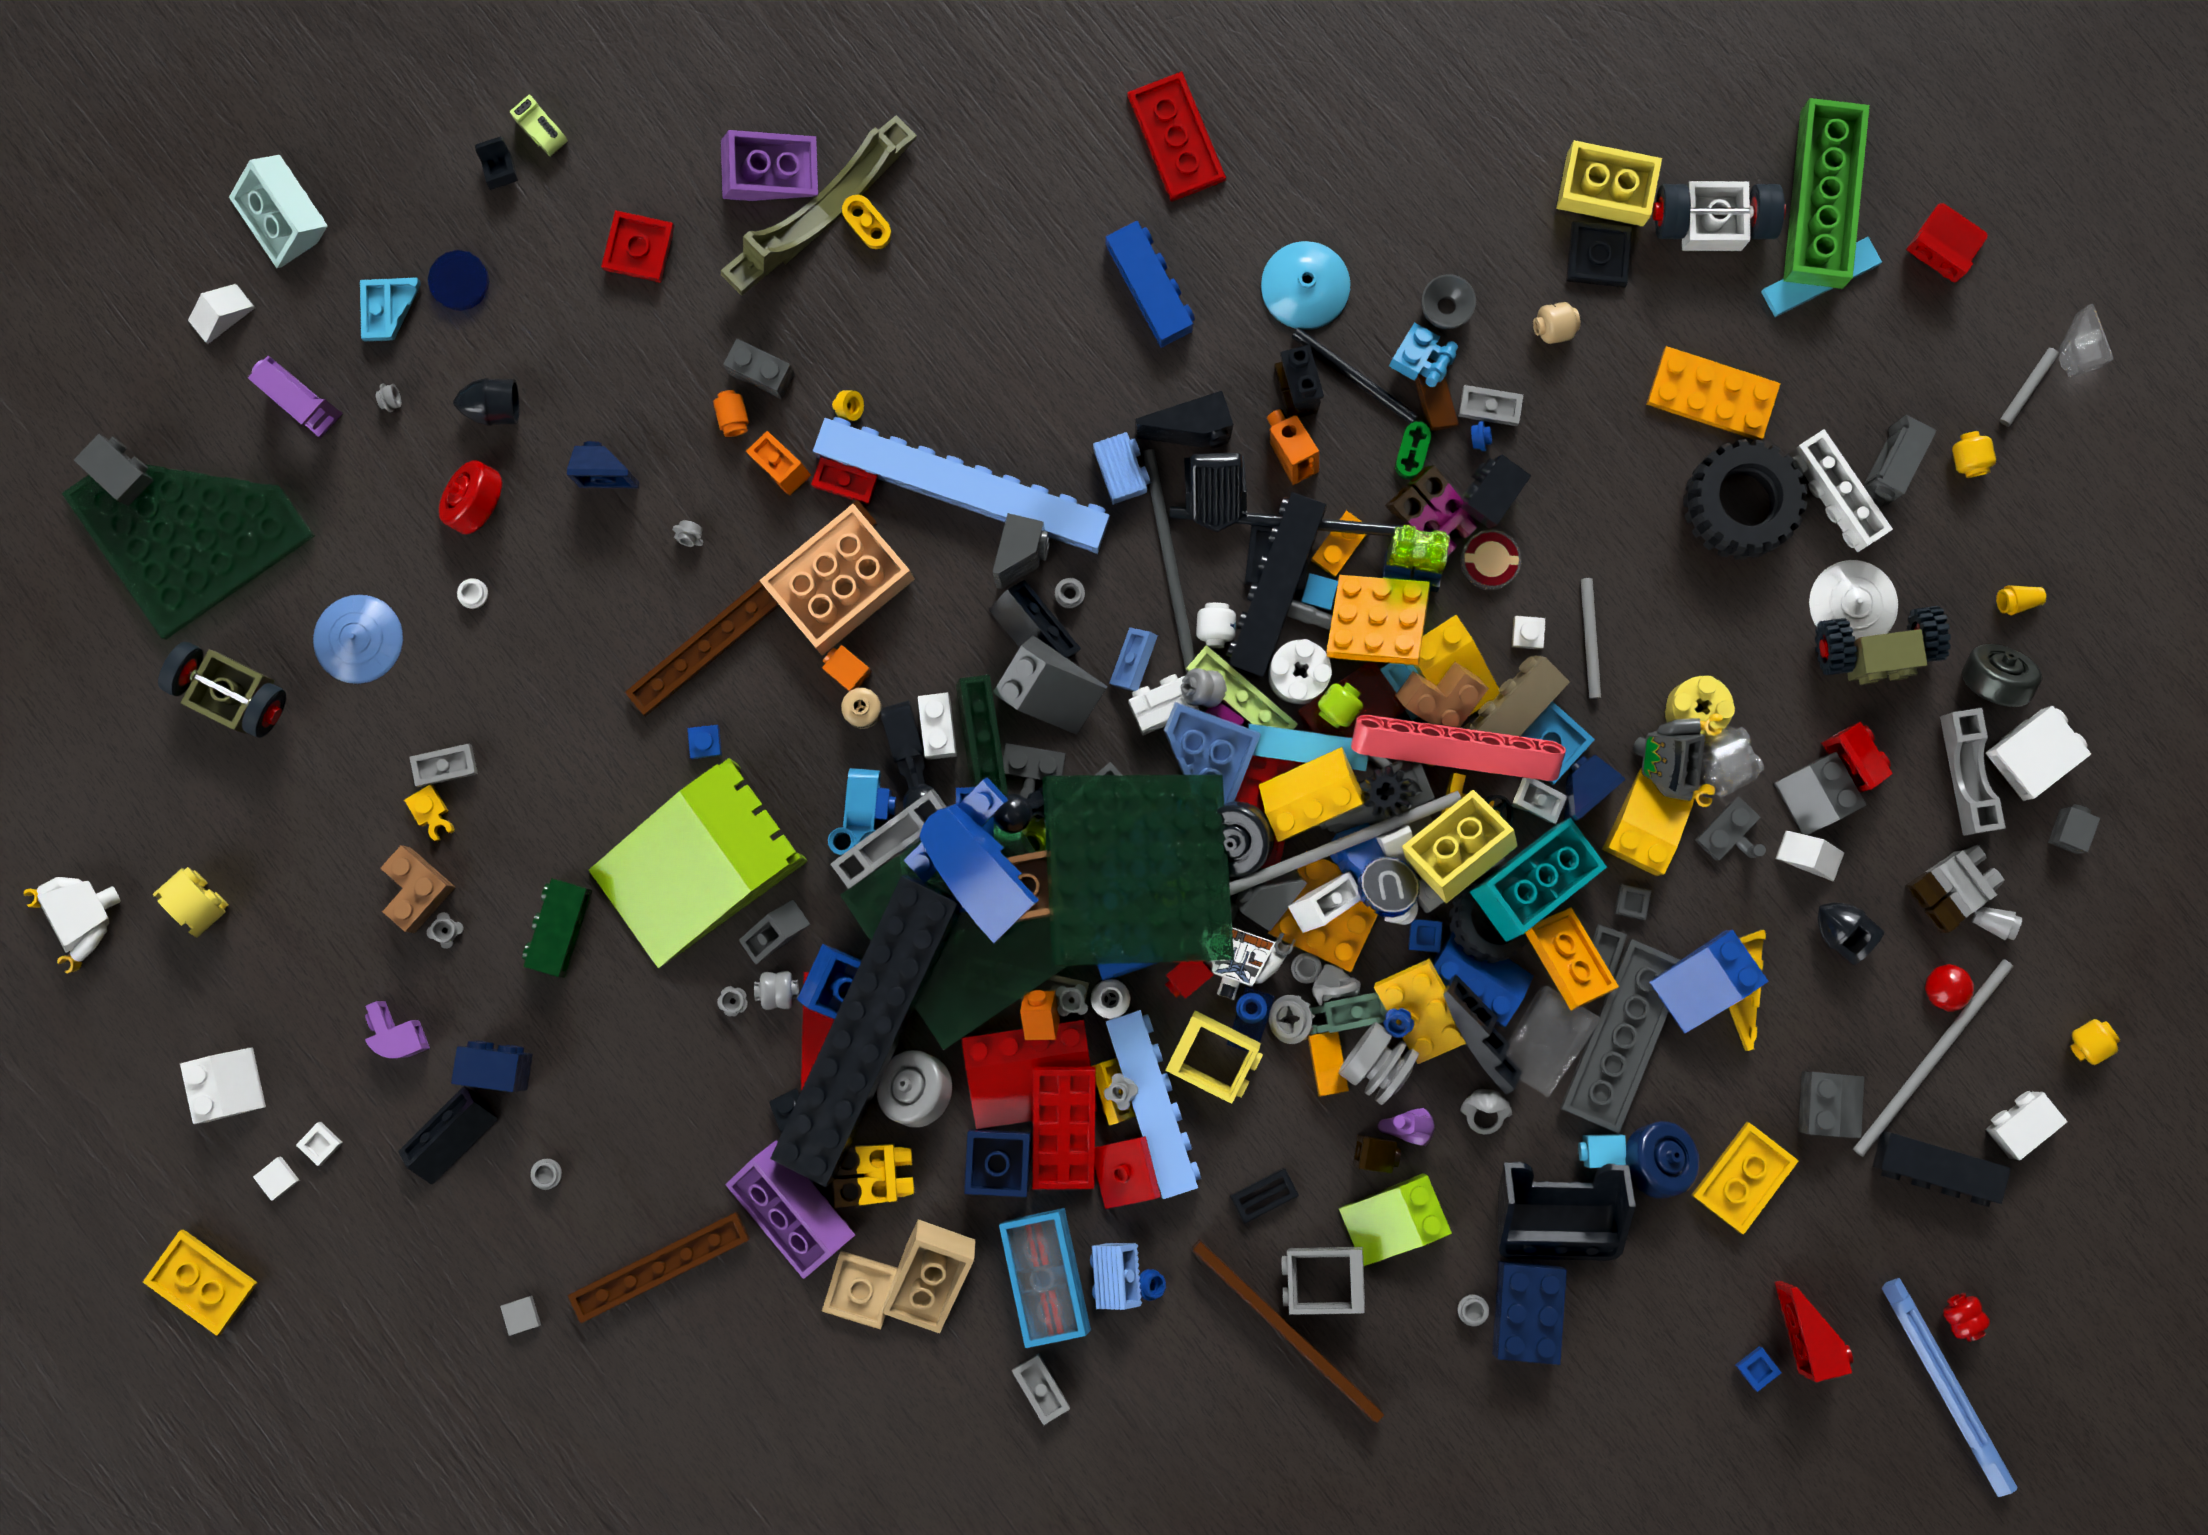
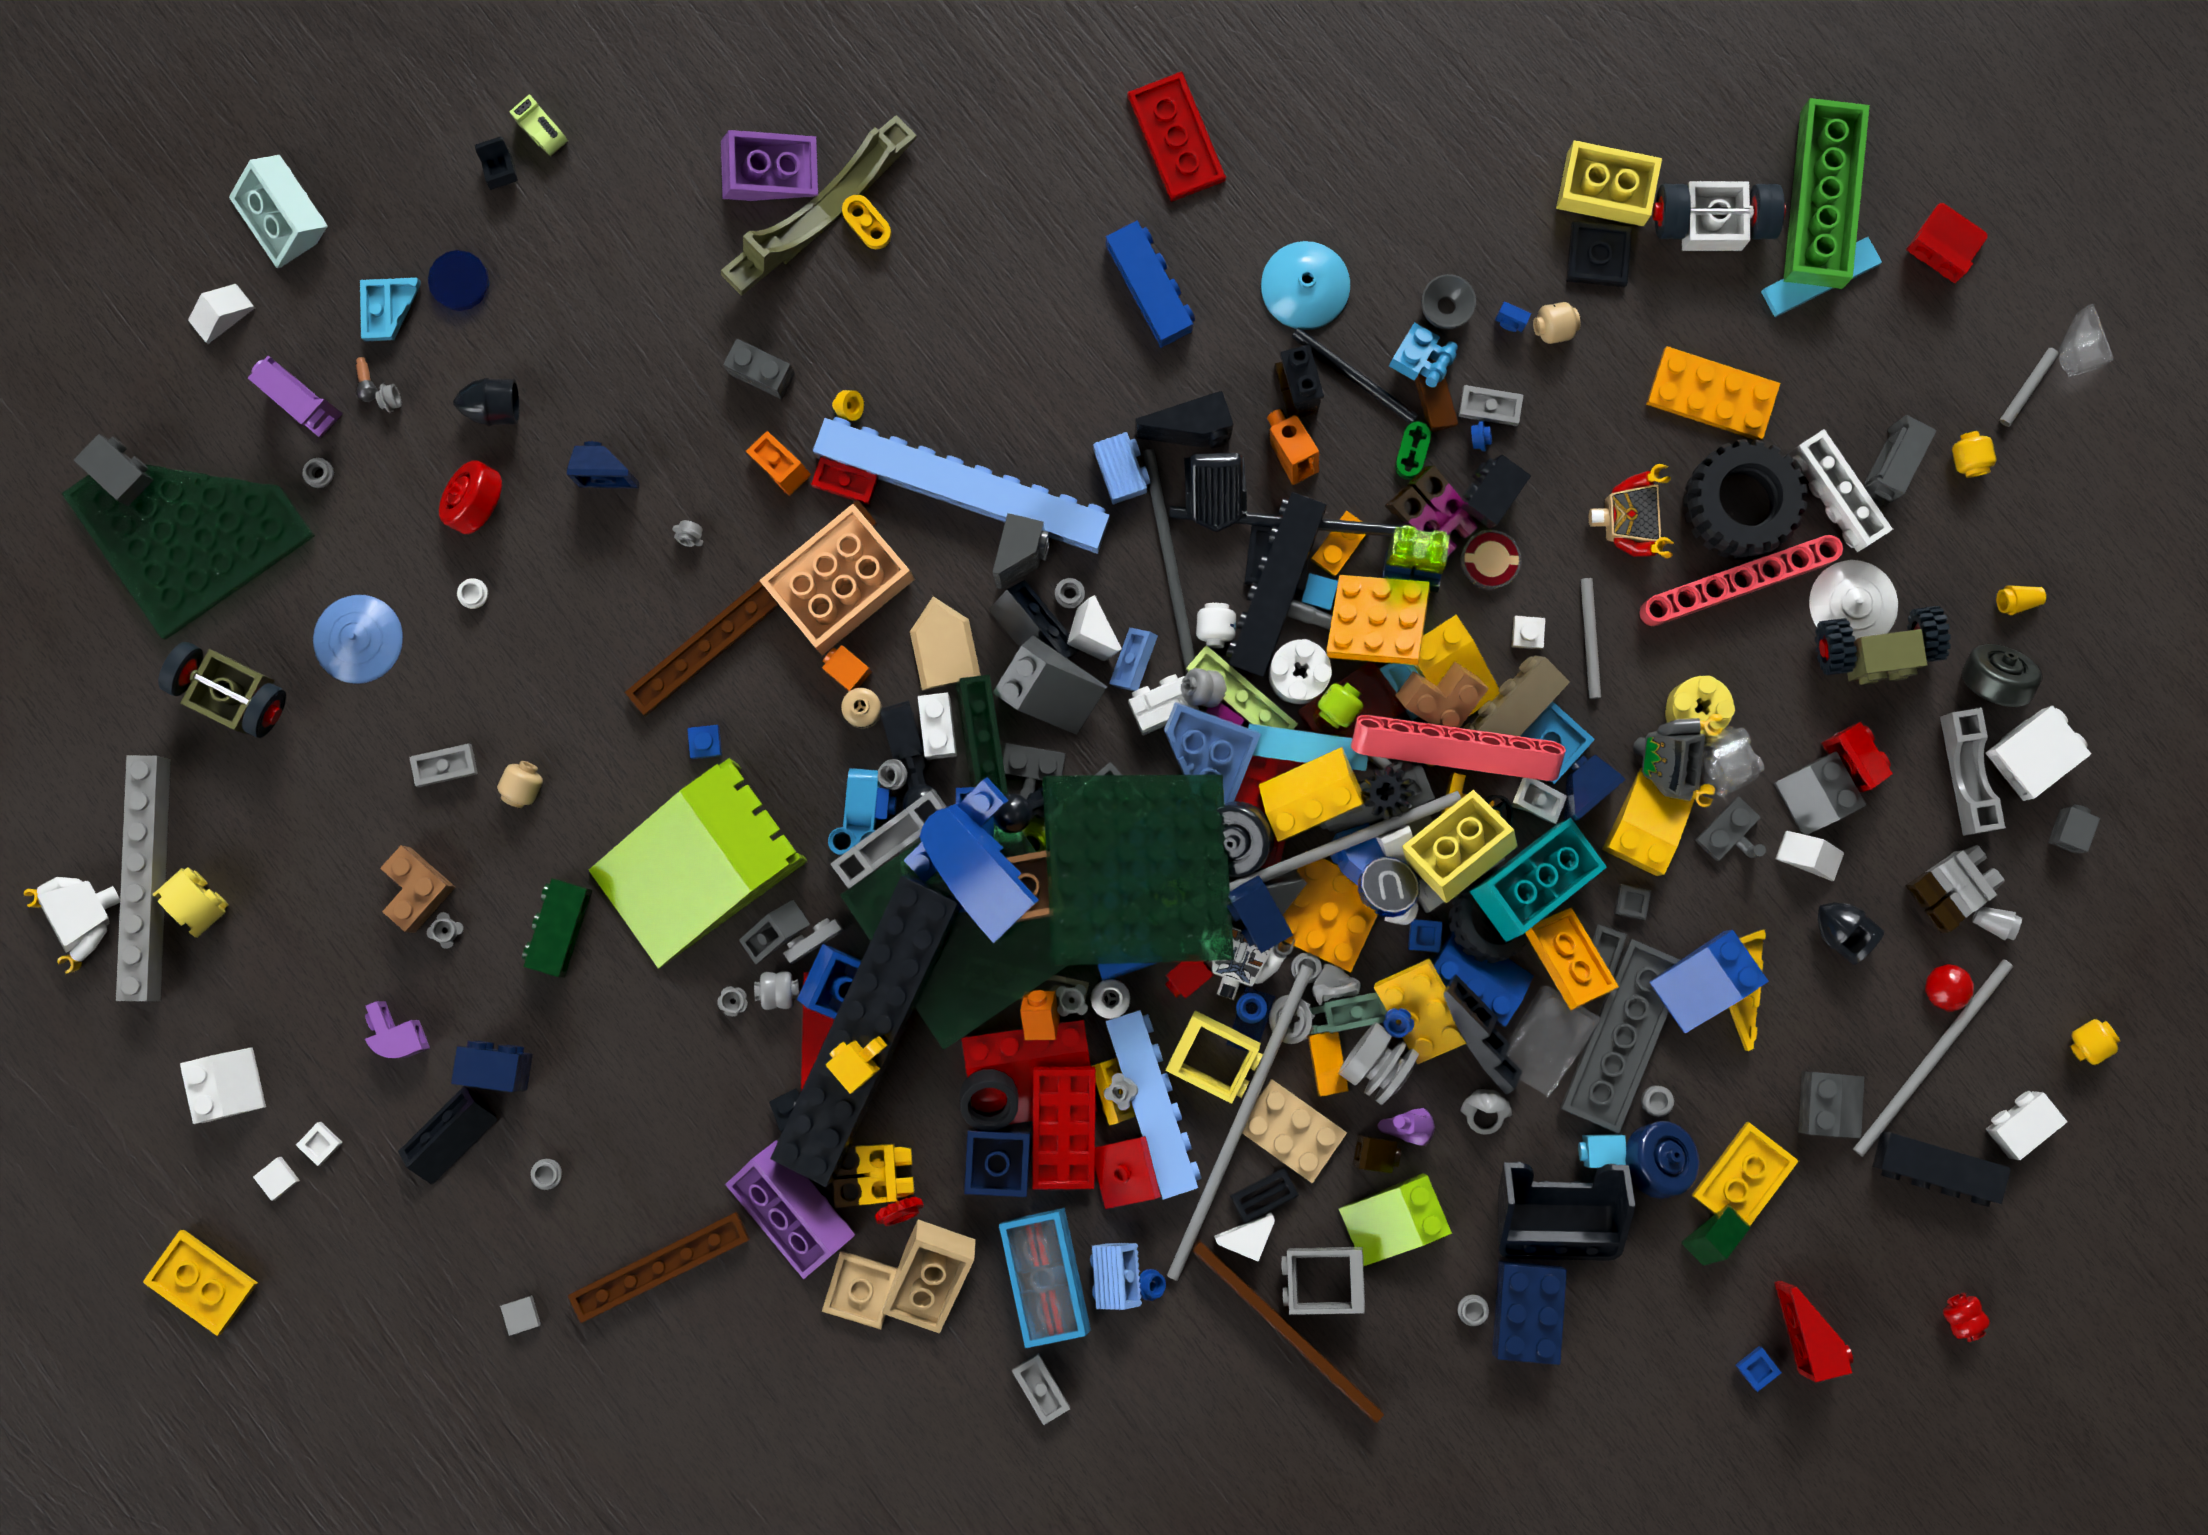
yellow plate [404,784,454,842] -> none
red plate [601,210,675,283] -> none
orange brick [713,390,749,437] -> none
light grey wheel [877,1050,952,1127] -> none
white slope [1288,871,1364,933] -> none
medium blue piece [1882,1277,2018,1497] -> none
none -> light grey brick [116,755,171,1002]
none -> light grey plate [303,458,334,488]
none -> piece [356,357,378,402]
none -> tan head [497,761,543,808]
none -> light grey plate [783,918,844,964]
none -> yellow brick [826,1036,888,1094]
none -> red gear [875,1197,924,1226]
none -> light grey plate [878,759,907,790]
none -> tan tile [910,597,981,691]
none -> black tyre [960,1069,1018,1131]
none -> white slope [1067,595,1122,661]
none -> light grey piece [1167,965,1313,1281]
none -> white slope [1214,1212,1275,1261]
none -> dark blue brick [1227,875,1293,953]
none -> tan plate [1242,1079,1347,1183]
none -> blue plate [1495,301,1531,332]
none -> torso [1589,464,1674,559]
none -> coral beam [1639,535,1843,626]
none -> light grey tile [1641,1085,1674,1117]
none -> dark green slope [1682,1204,1750,1266]

